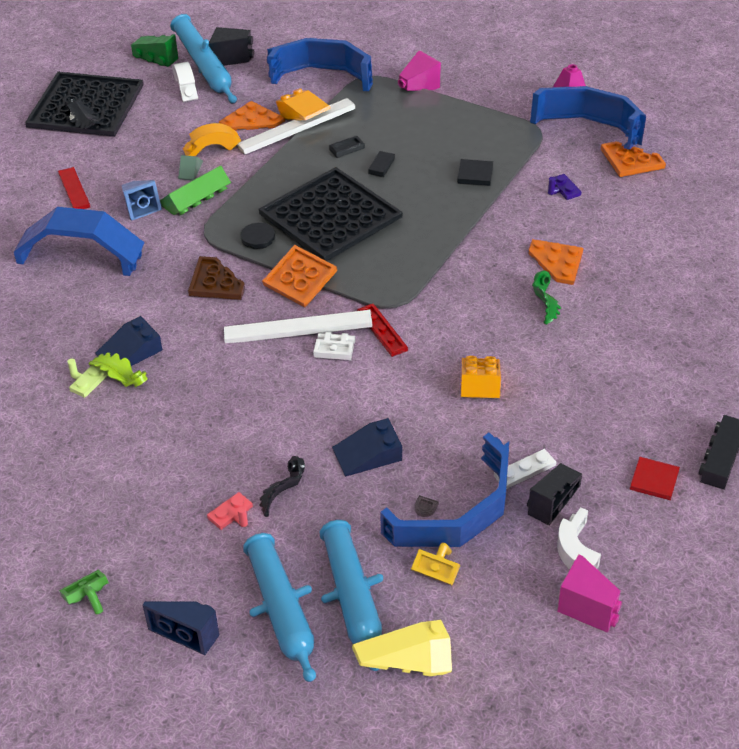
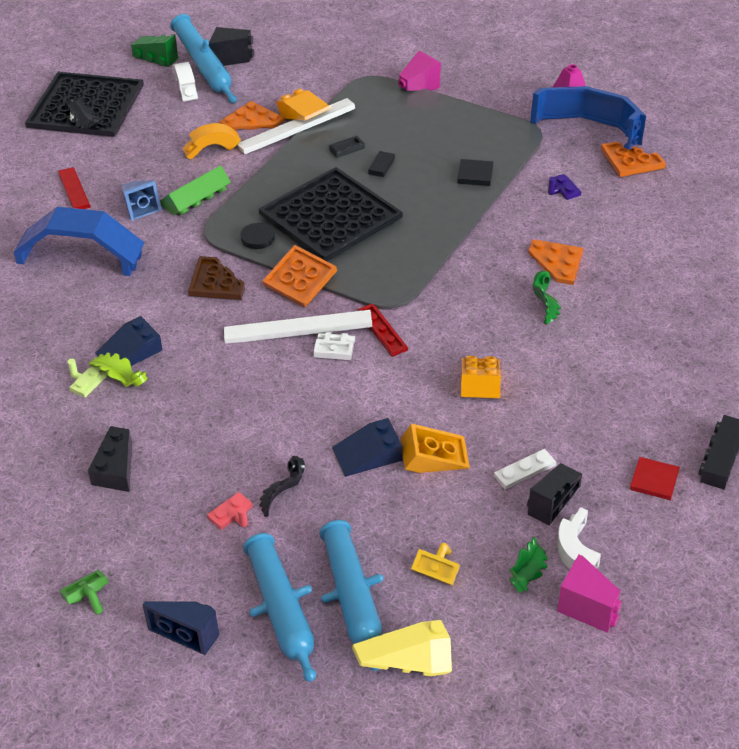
sand green slope [178,155,203,181] -> none
blue panel [267,38,373,91] -> none
blue panel [380,432,510,547] -> none
clear smoke tile [415,495,439,517] -> none
none -> black wedge [88,426,132,492]
none -> light orange slope [400,423,470,473]
none -> green plant [509,537,548,593]

